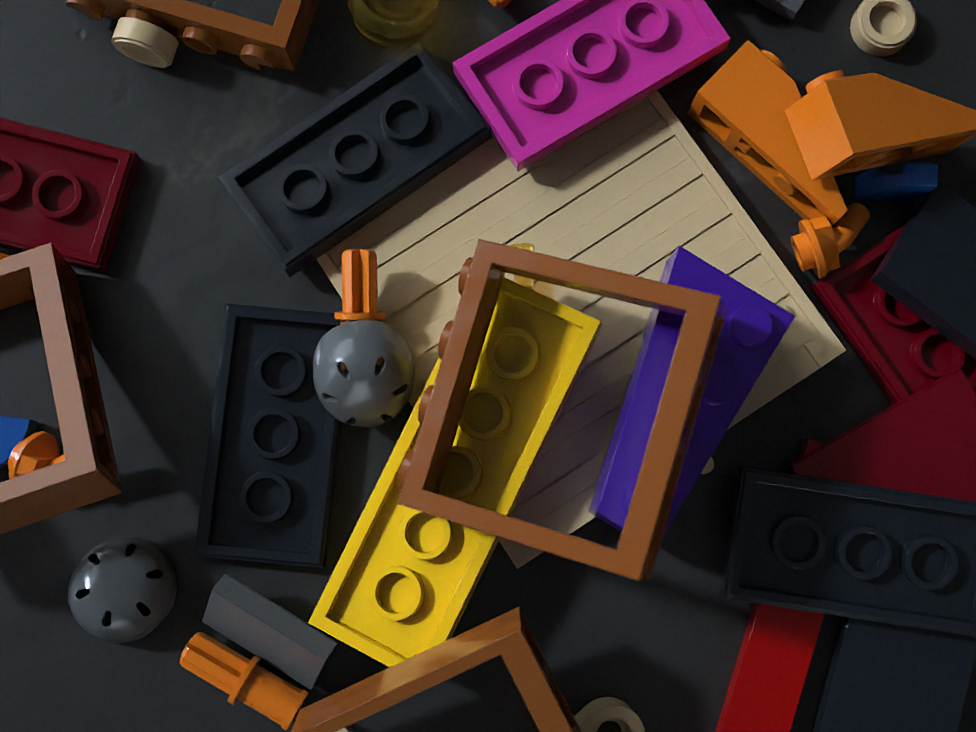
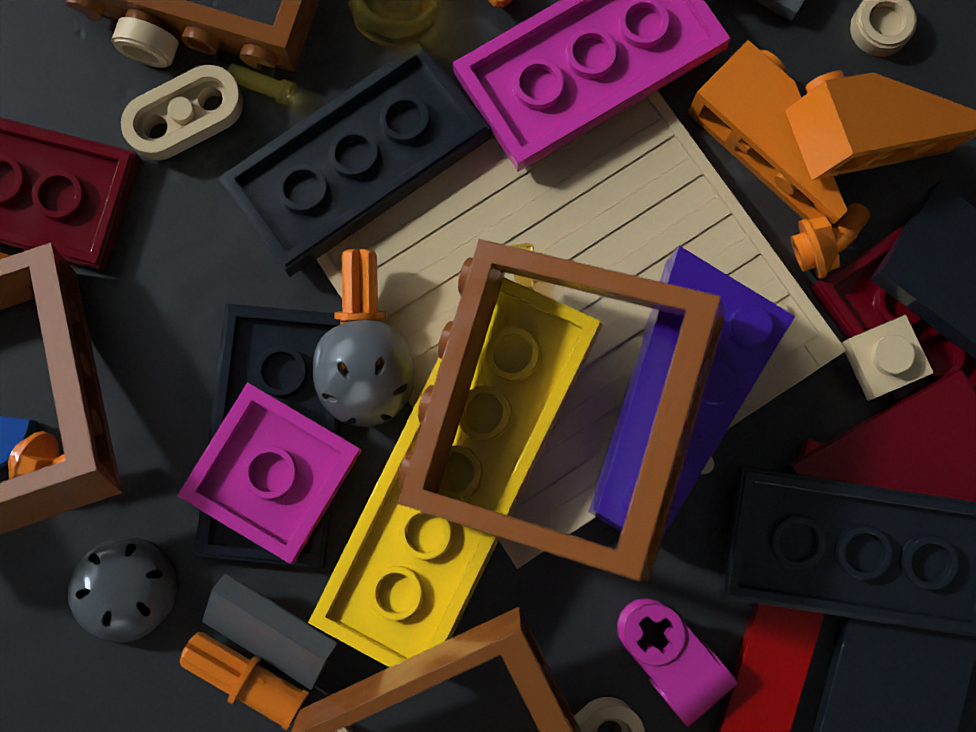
blue tile [854,162,938,203] -> none
none -> tan plate [121,65,243,160]
none -> dark pink plate [177,382,362,564]
none -> clear yellow piece [228,63,297,106]
none -> dark pink piece [617,598,738,727]
none -> tan plate [842,315,934,401]

